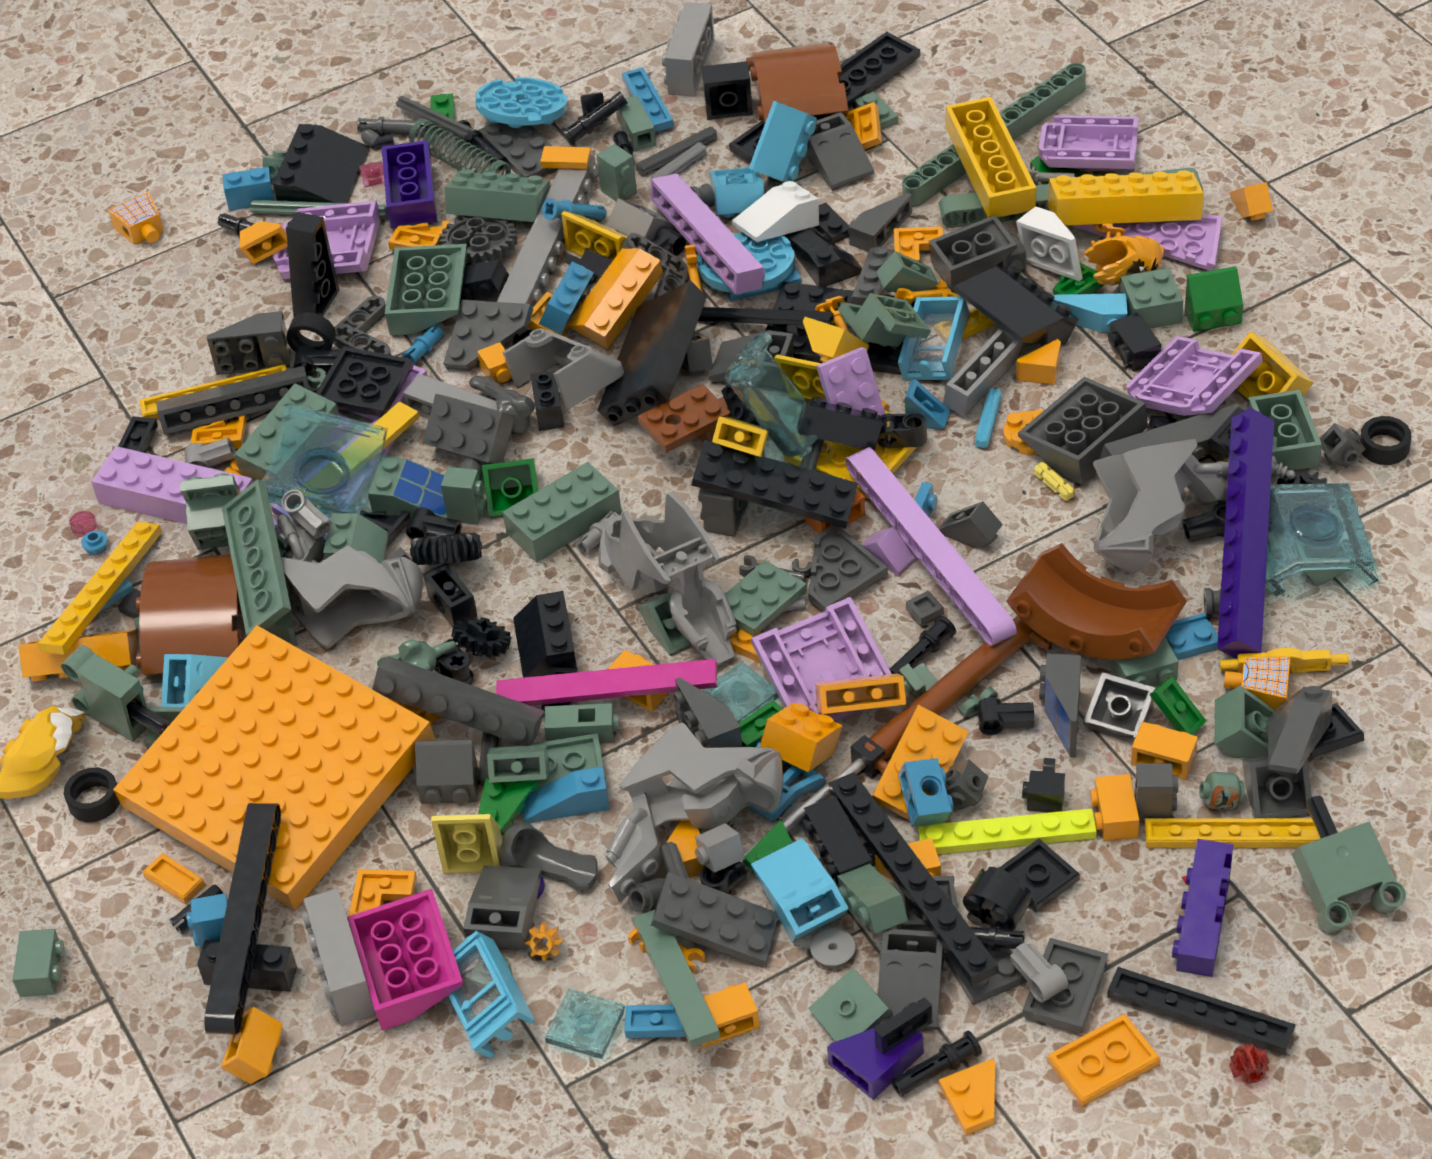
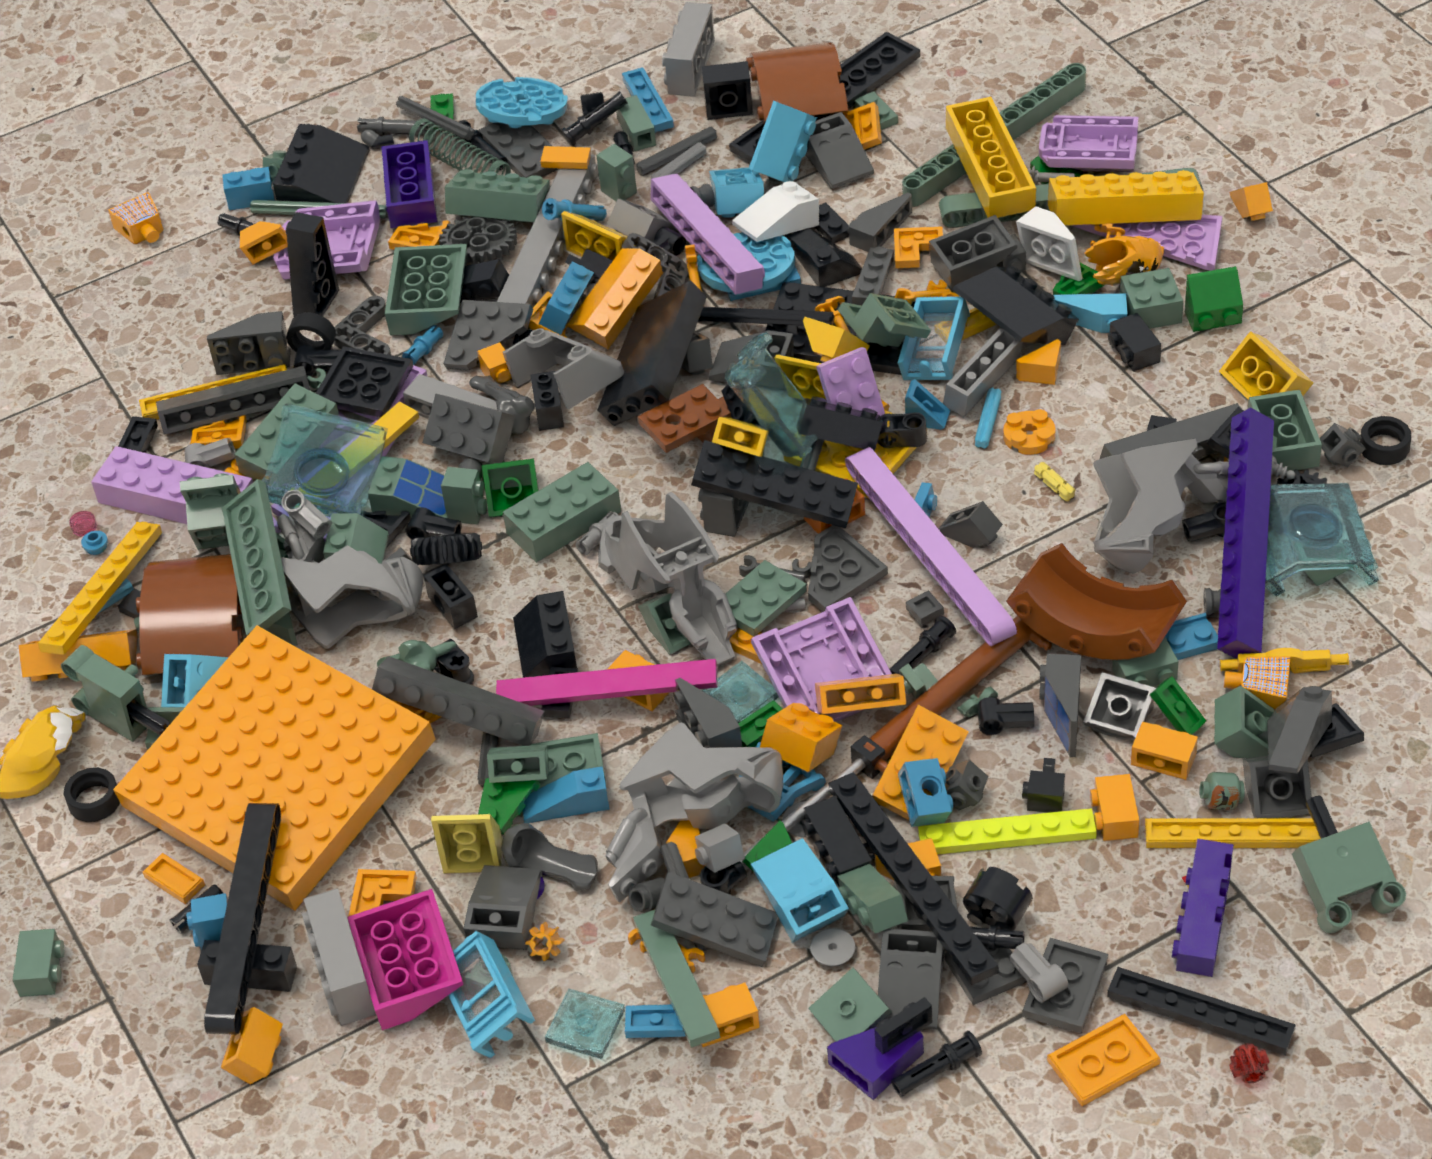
clear pink plate [359,161,384,187] -> none
dark grey slope [415,740,479,804] -> none
black gear [451,617,512,658] -> none
sand green brick [544,703,620,743] -> none
lavender slope [861,527,915,576] -> none
sand green brick [876,251,938,293] -> none
light orange wing [939,1058,995,1136] -> none
black plate [999,839,1080,912] -> none
dark grey slope [1018,377,1148,484] -> none
lavender wedge [1126,336,1263,416] -> none
dark grey brick [1134,763,1179,823] -> none

